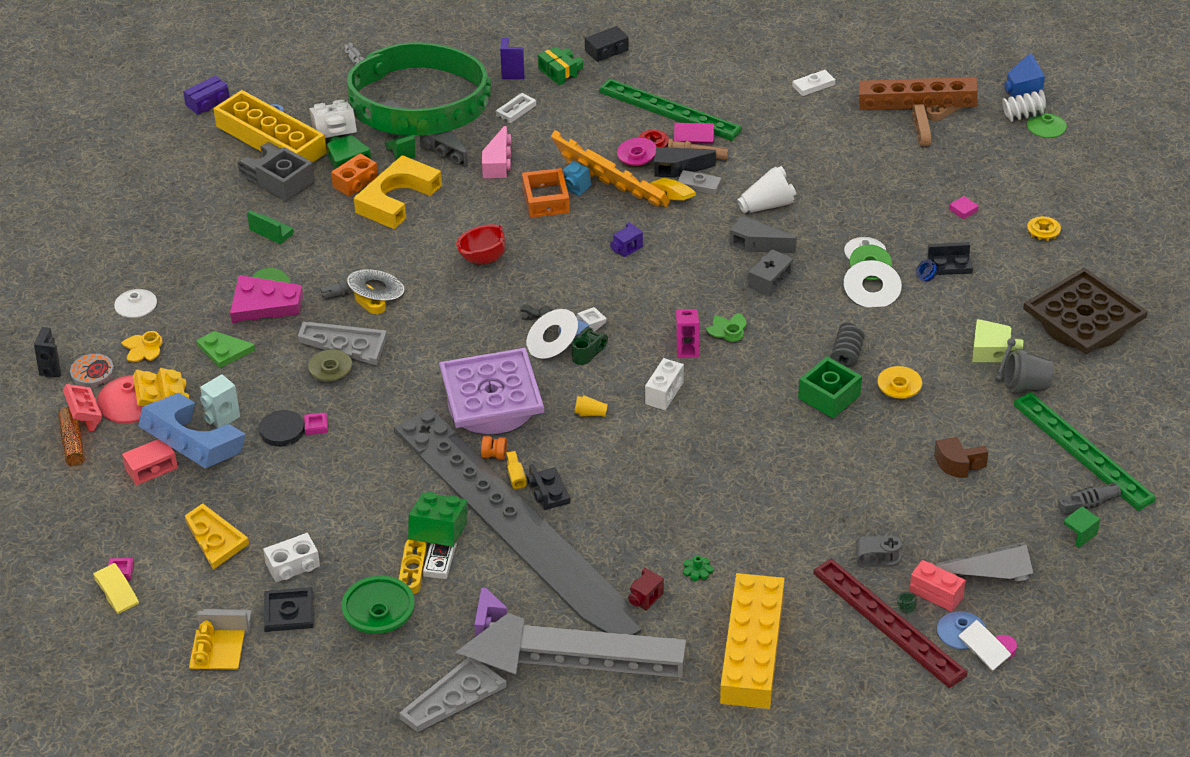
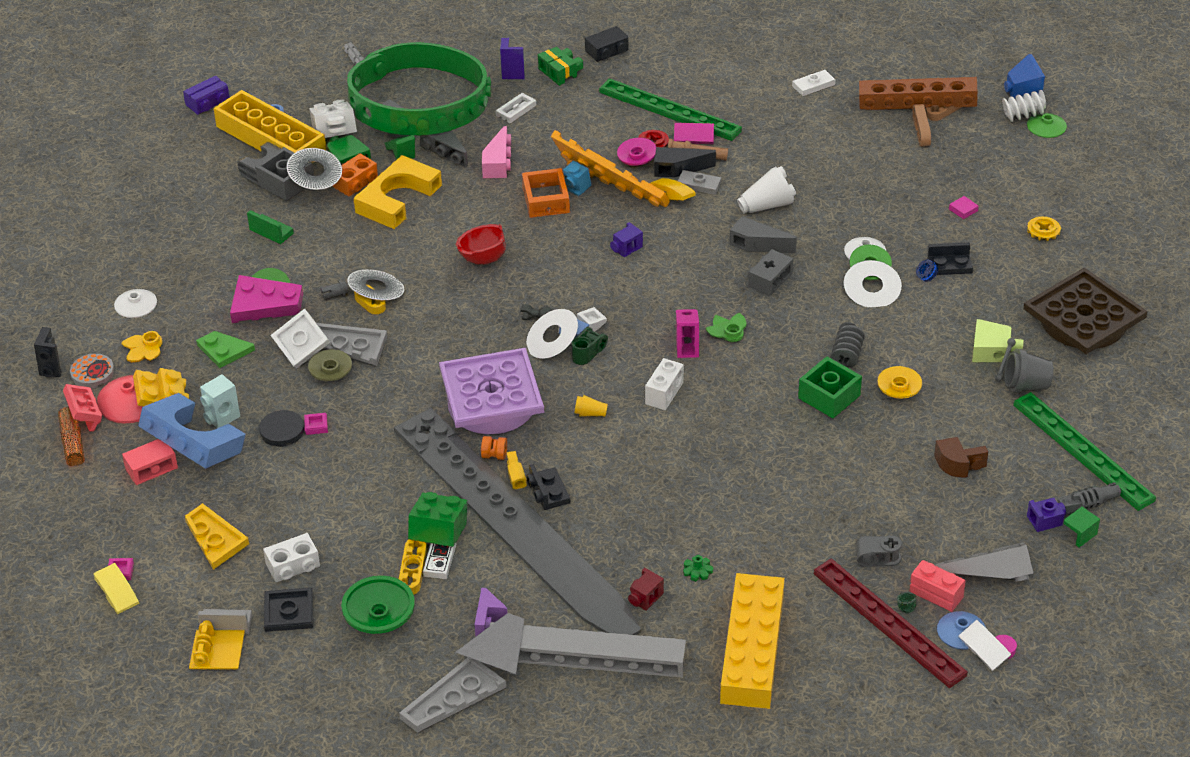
none -> white plate [271,309,330,368]
none -> sticker [287,148,342,190]
none -> dark purple brick [1027,498,1066,532]

